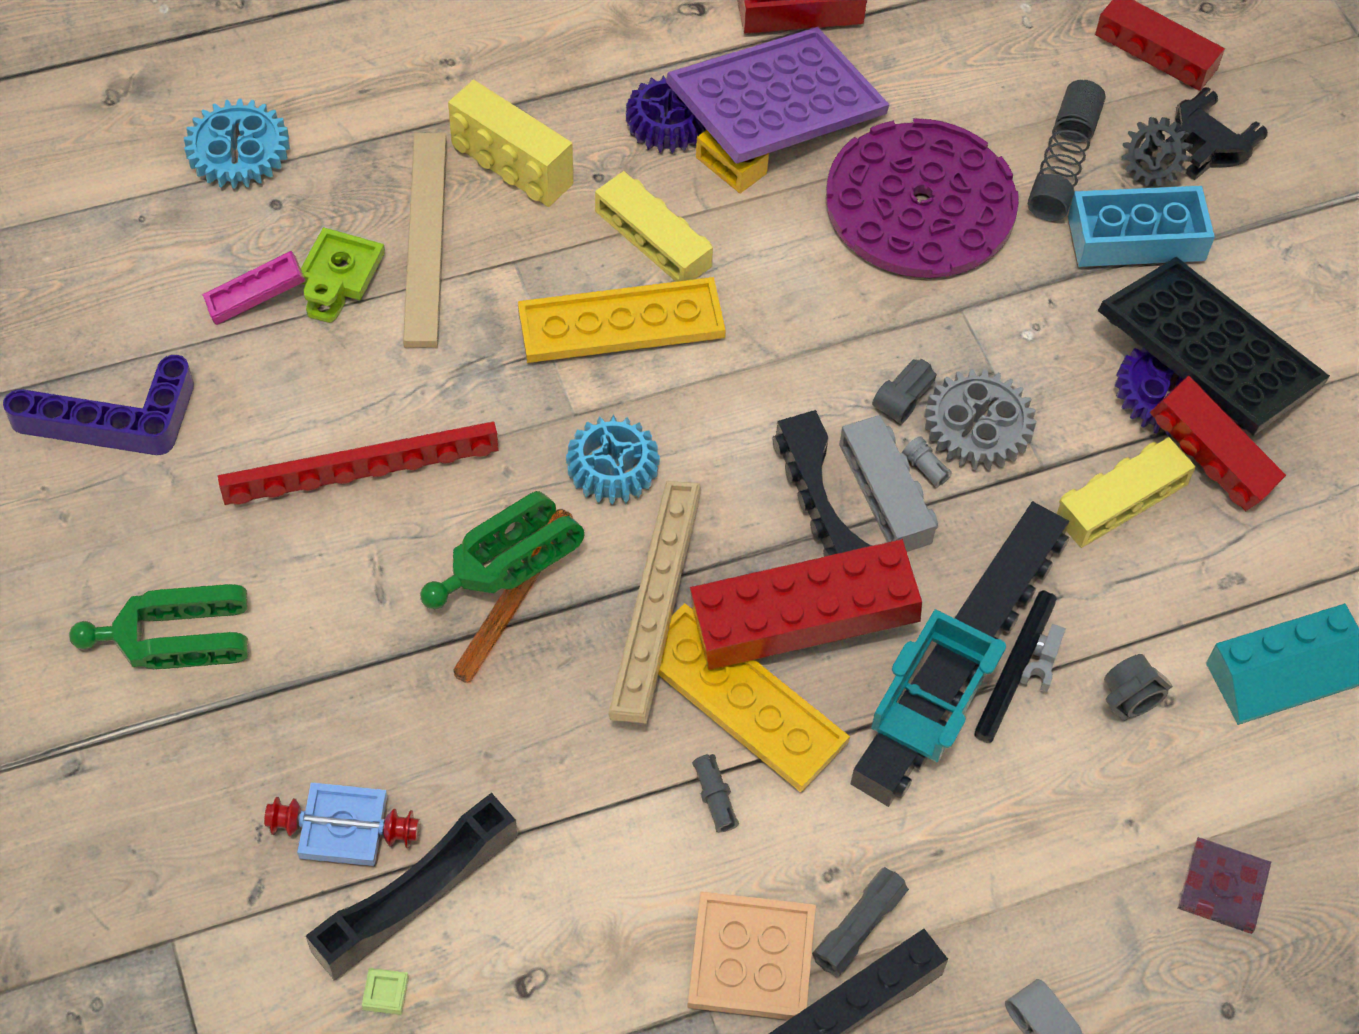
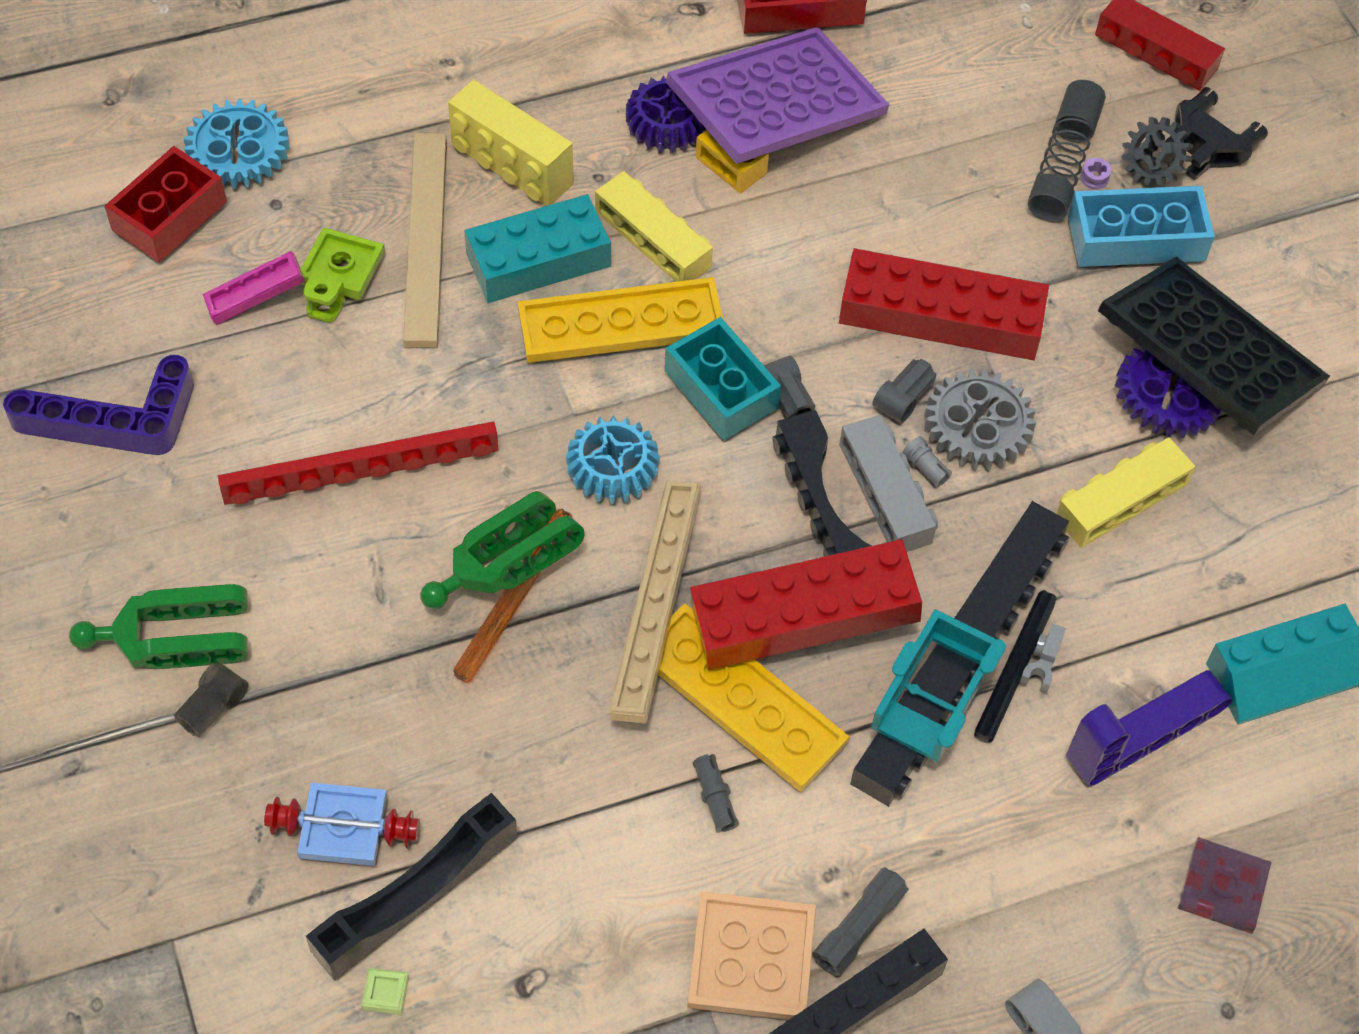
magenta plate [826,118,1019,278] -> none
dark grey piece [1104,654,1173,721] -> none
red brick [1149,376,1286,511] -> none
none -> red brick [104,146,227,263]
none -> clear smoke piece [174,662,249,737]
none -> teal brick [464,194,611,303]
none -> teal brick [665,316,781,441]
none -> dark grey piece [764,355,816,418]
none -> red brick [838,248,1049,361]
none -> dark purple beam [1066,670,1233,787]
none -> lavender bush [1080,158,1112,190]

